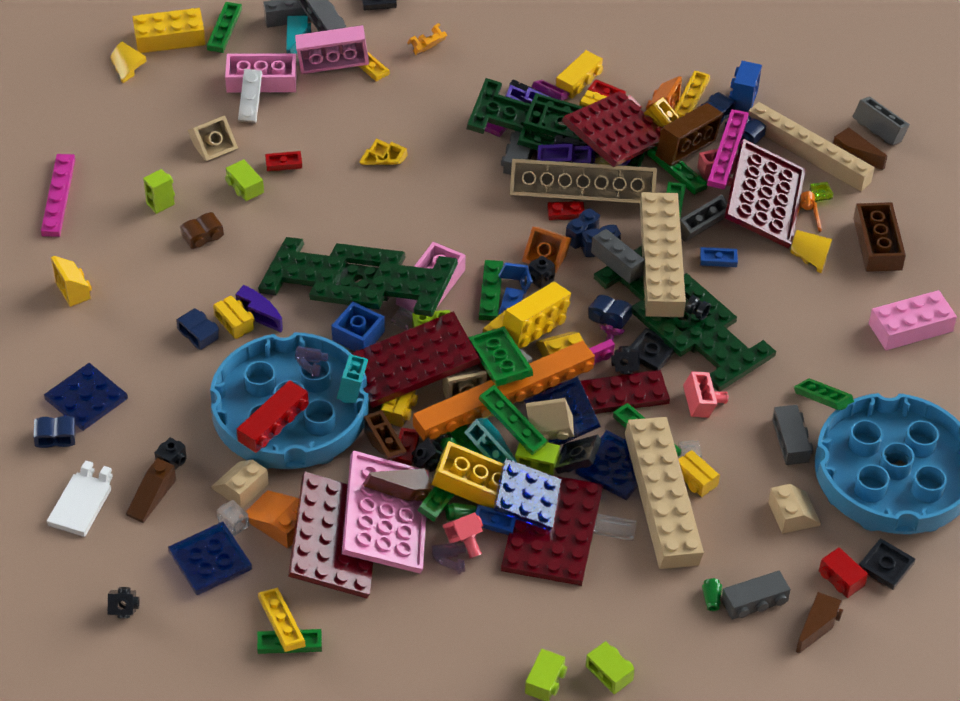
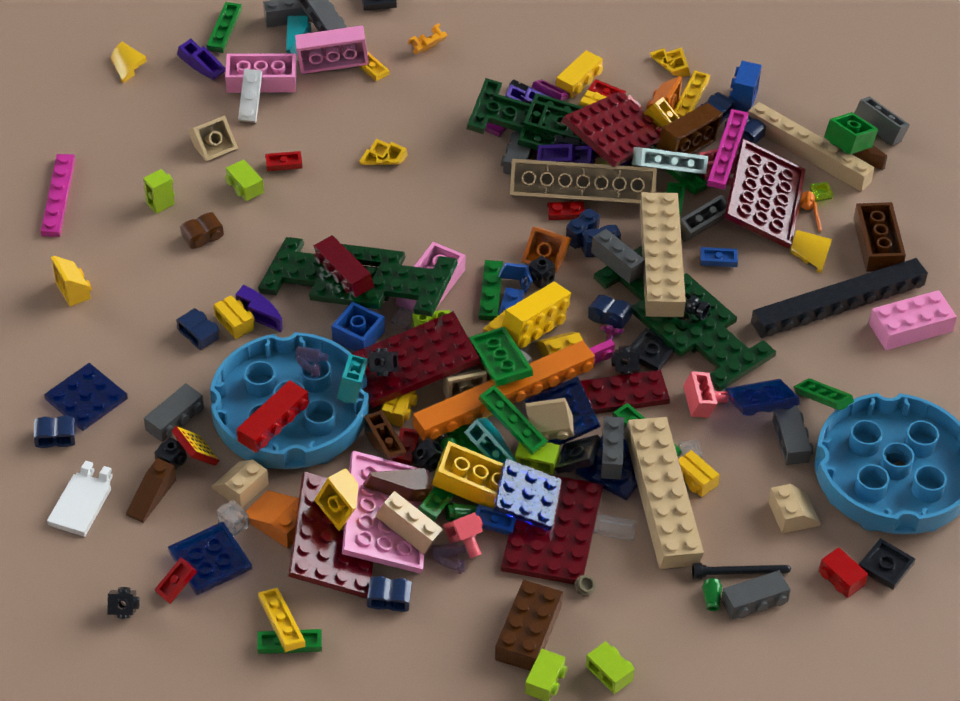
yellow brick [132,8,206,53] -> none
reddish brown slope [796,592,843,653] -> none
none -> dark grey brick [144,383,204,442]
none -> red plate [154,557,197,604]
none -> tile [172,426,220,466]
none -> dark purple slope [177,39,226,79]
none -> dark red brick [313,235,374,298]
none -> yellow slope [314,468,358,531]
none -> black brick [367,348,398,376]
none -> dark blue brick [367,576,412,612]
none -> tan brick [376,491,443,554]
none -> reddish brown brick [495,579,563,671]
none -> dark tan plate [575,575,595,596]
none -> dark grey brick [601,416,624,479]
none -> light aqua brick [632,147,708,174]
none -> yellow slope [650,47,691,77]
none -> black piece [692,563,791,580]
none -> clear blue plate [725,379,800,416]
none -> black brick [751,258,928,338]
none -> green brick [824,112,878,155]

